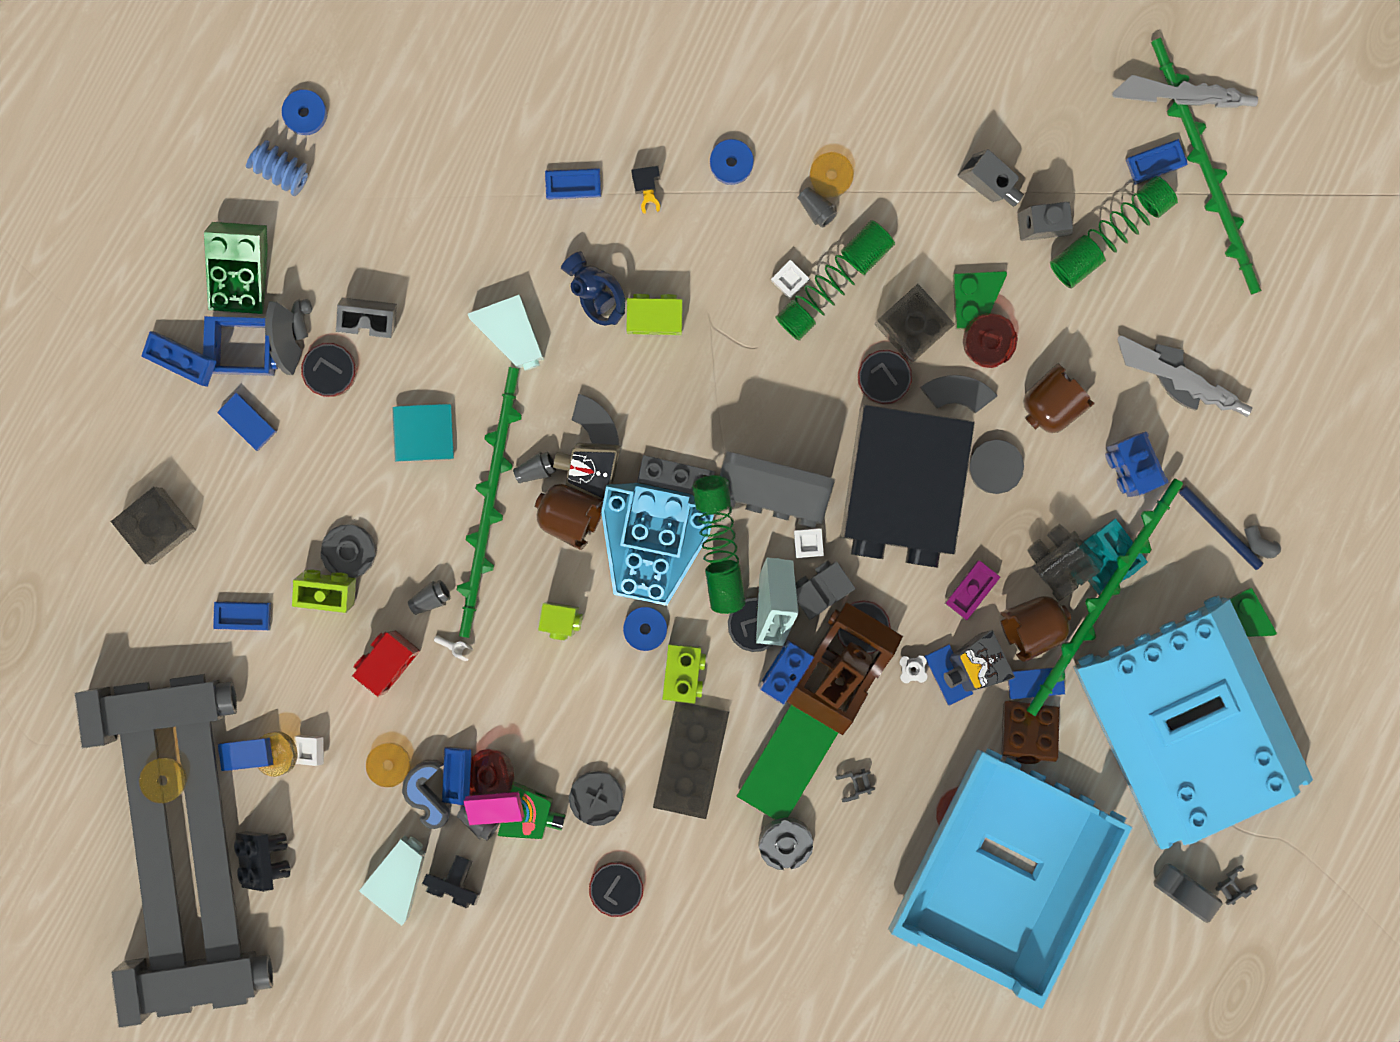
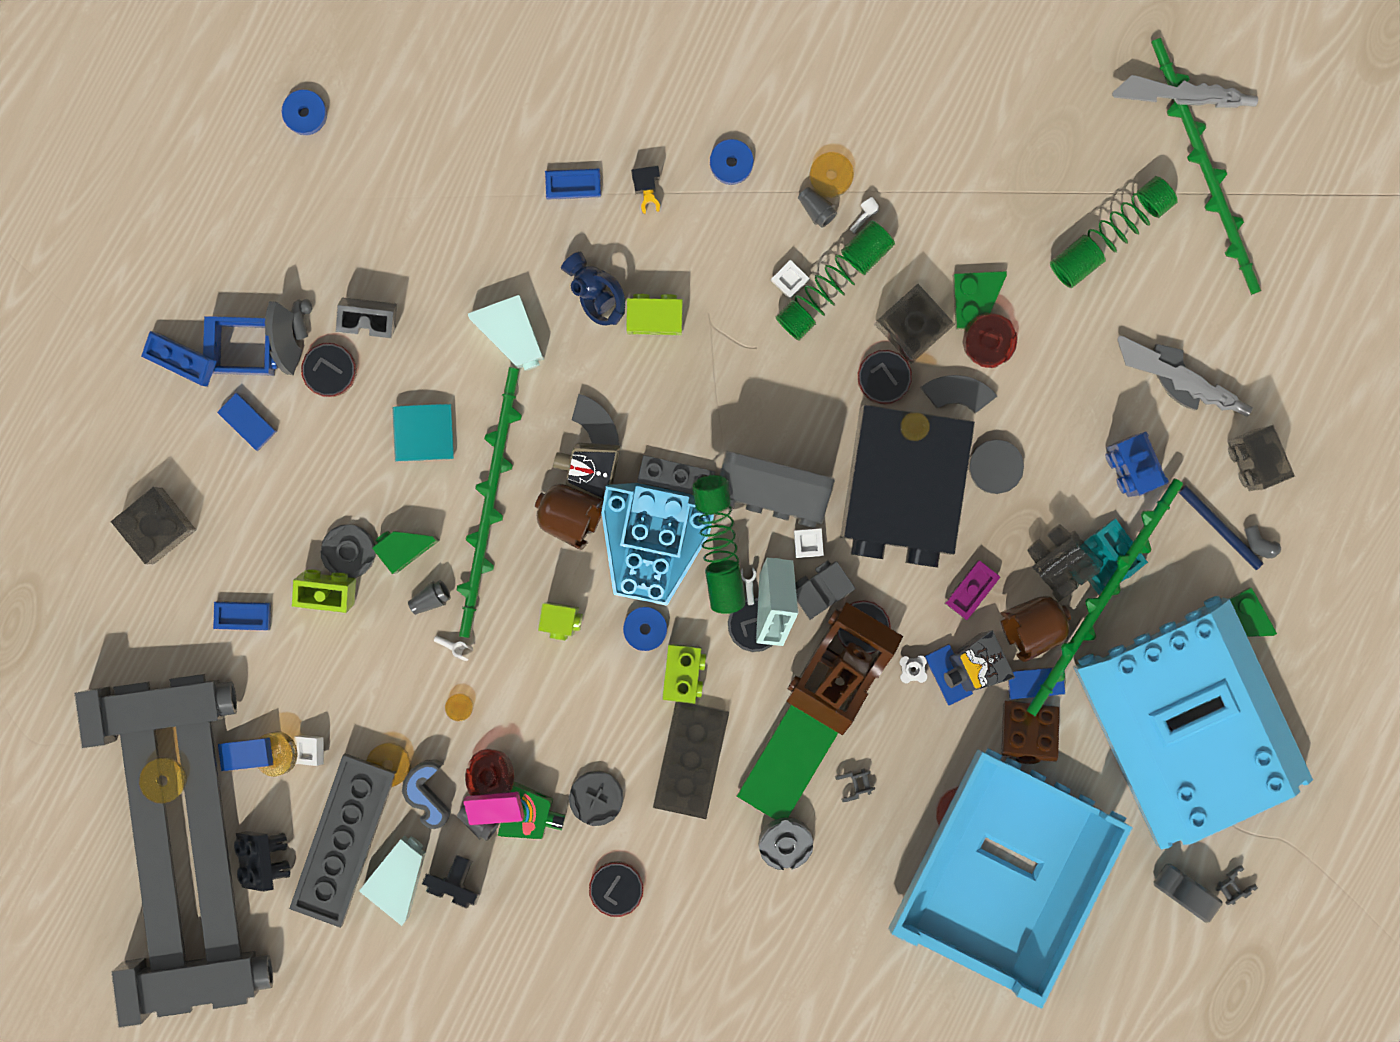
green slope [204,222,268,314] -> none
medium blue piece [246,140,308,196] -> none
red brick [352,630,421,697] -> none
blue tile [442,747,471,805] -> none
dark grey cone [513,452,556,484] -> none
blue window [758,639,814,705] -> none
dark grey torso [958,149,1024,207] -> none
dark grey torso [1017,202,1073,241] -> none
reddish brown cylinder [1023,363,1095,433] -> none
blue tile [1126,139,1188,185] -> none
none -> dark grey plate [289,753,397,928]
none -> green slope [372,531,439,574]
none -> clear yellow tile [445,693,474,721]
none -> white hand [741,567,756,605]
none -> white hand [849,197,879,234]
none -> clear yellow tile [900,413,929,441]
none -> clear smoke brick [1228,425,1295,491]

